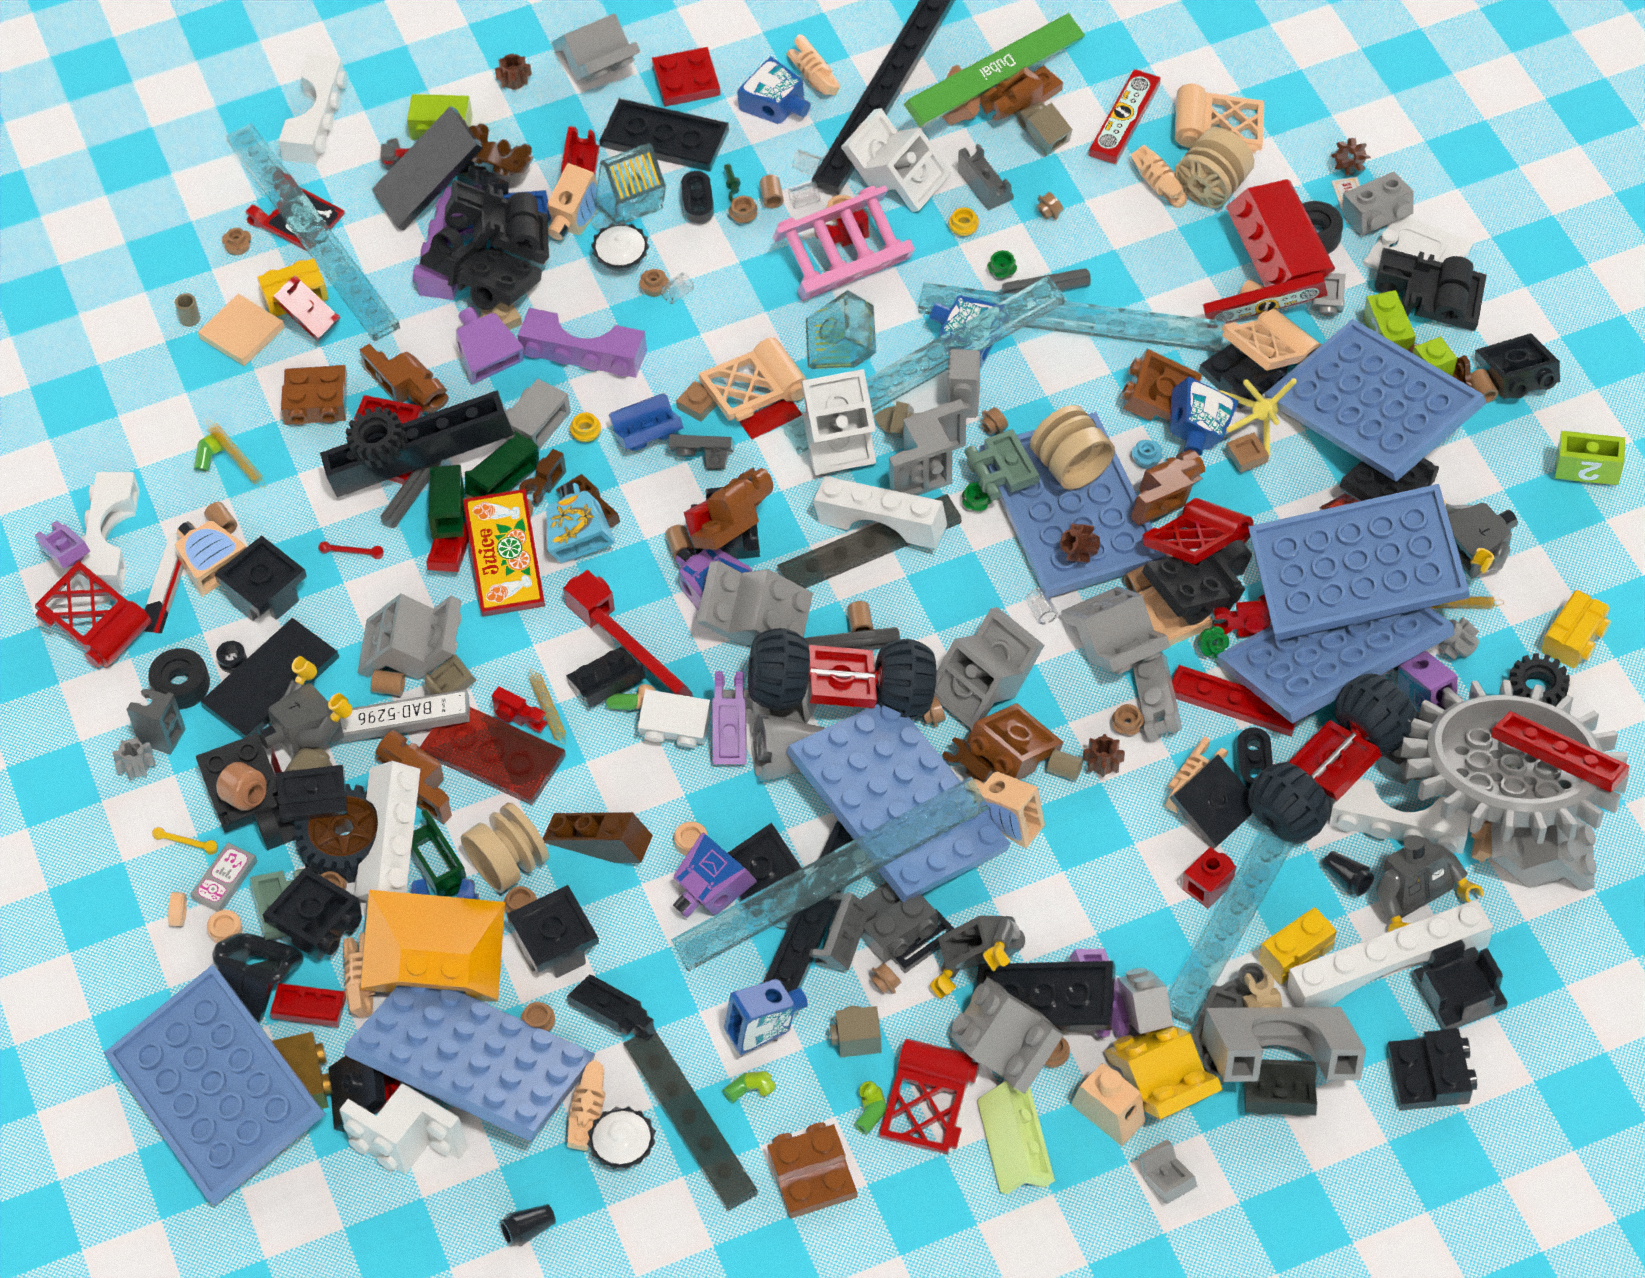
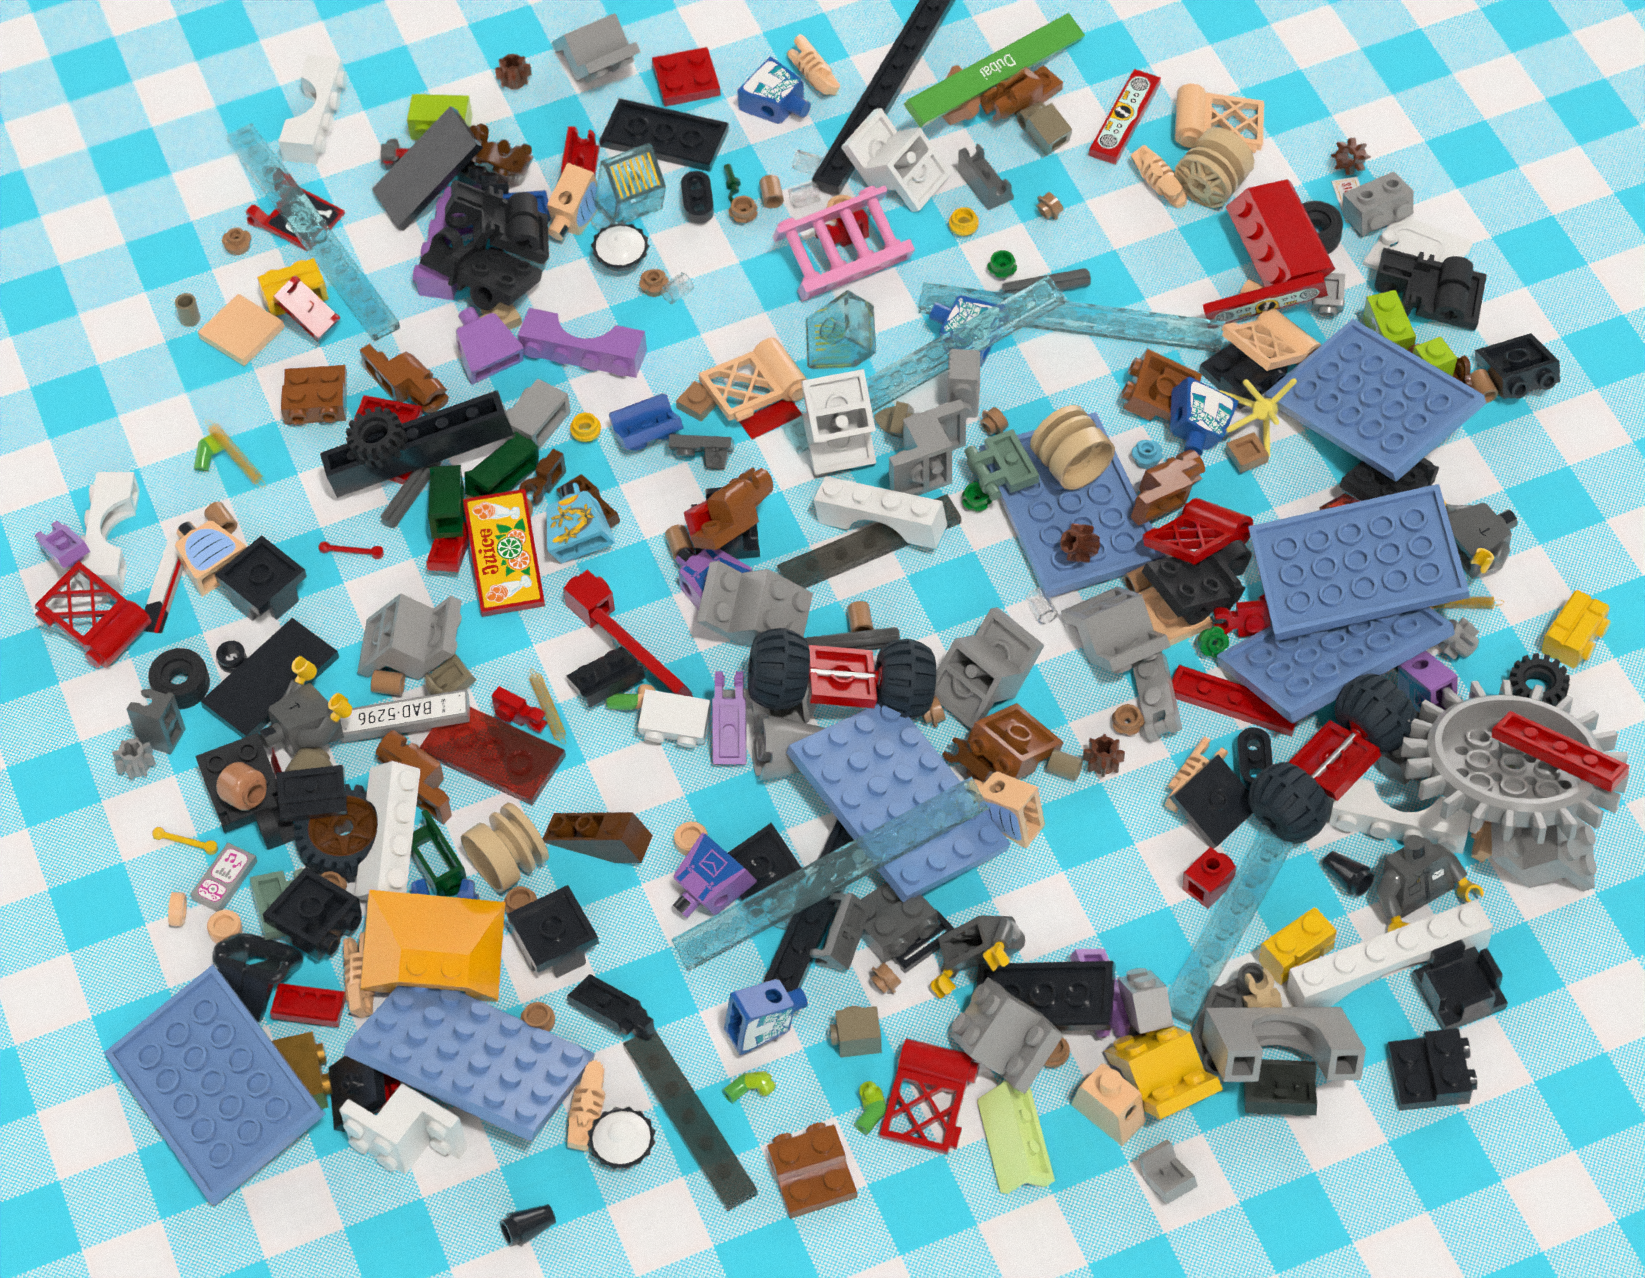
lime brick [1555,431,1626,485] -> none

